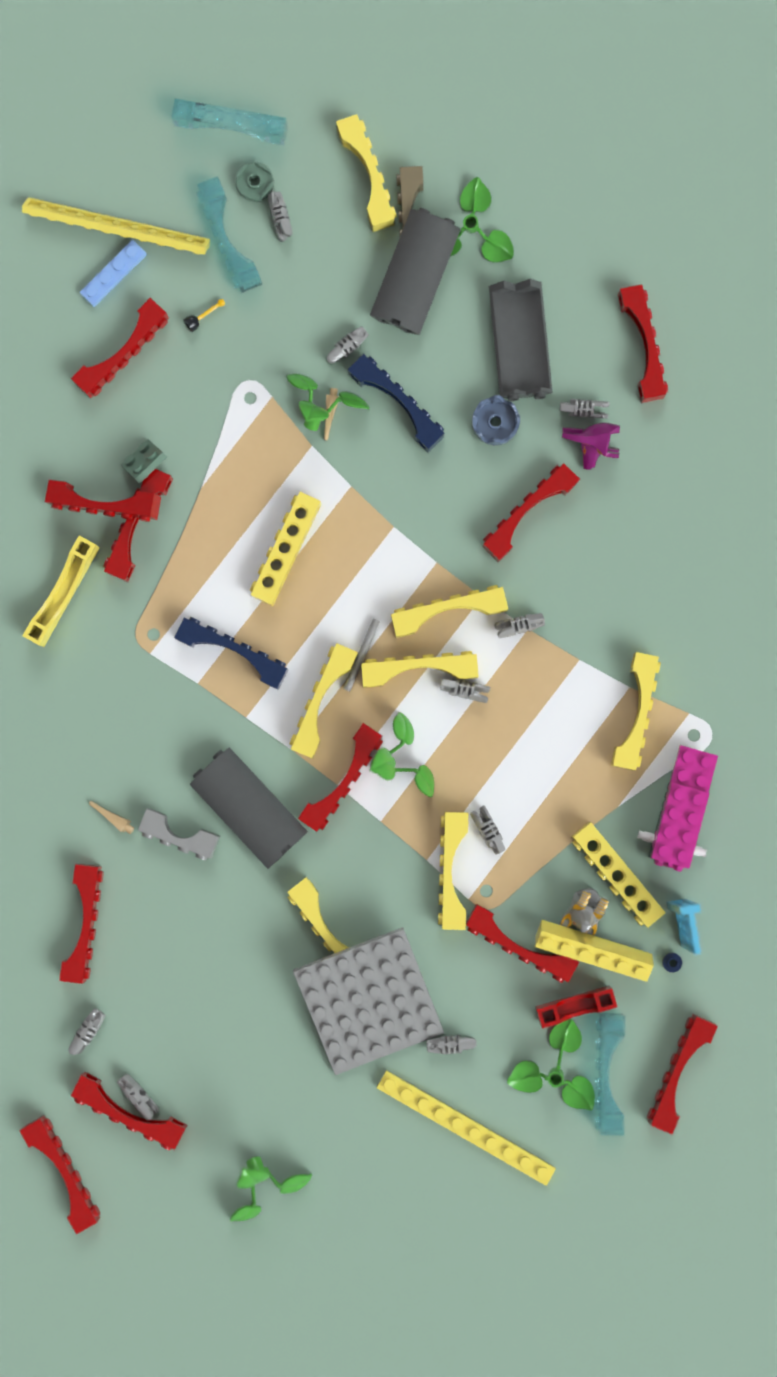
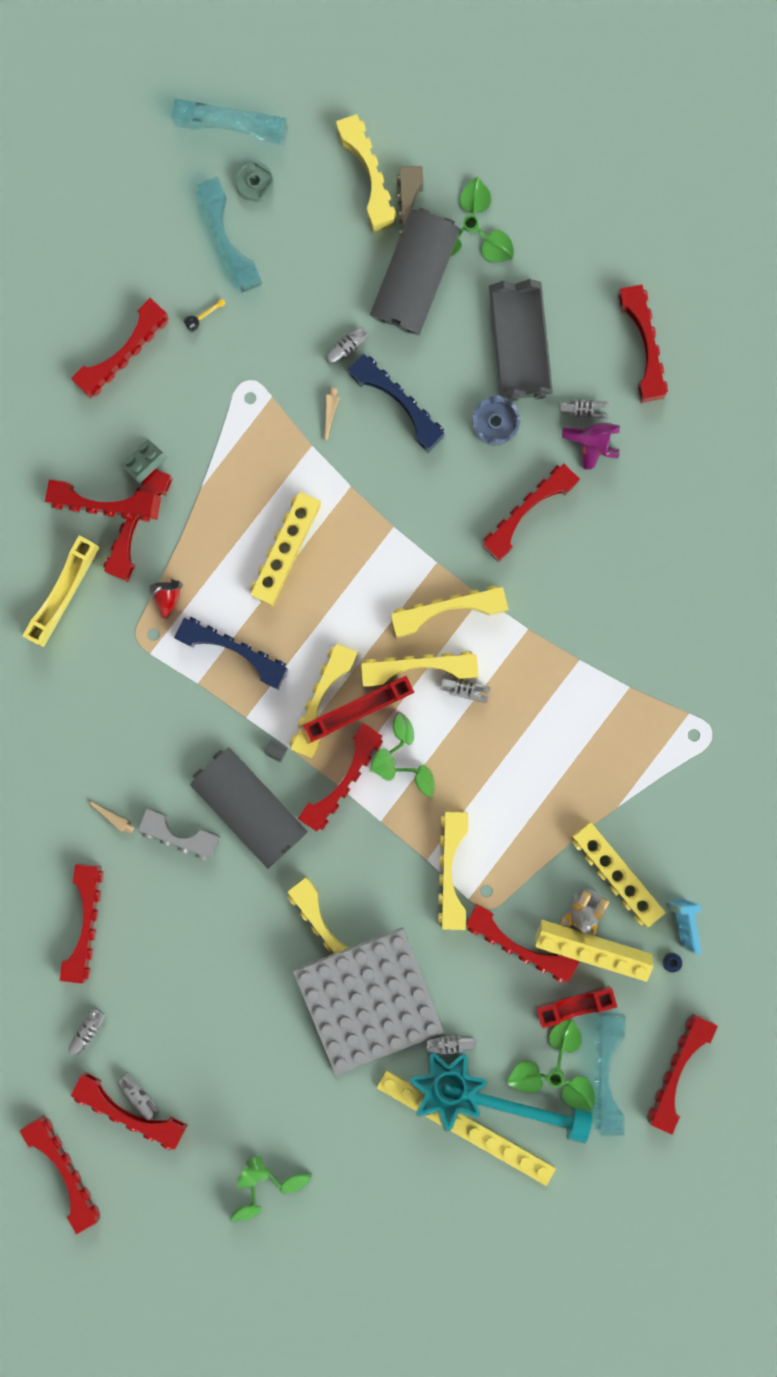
light yellow plate [22,197,210,255] -> none
light blue plate [80,239,147,307] -> none
light grey hinge [268,192,293,242] -> none
bright green plant [286,374,370,431] -> none
light grey piece [343,619,380,692] -> none
light grey hinge [470,805,506,854] -> none
light grey hinge [494,613,545,639] -> none
light yellow arch [611,652,661,770] -> none
dark pink piece [637,745,718,872] -> none
none -> red hat [150,579,183,619]
none -> dark grey brick [264,739,288,763]
none -> red arch [300,676,415,744]
none -> teal piece [409,1053,592,1144]

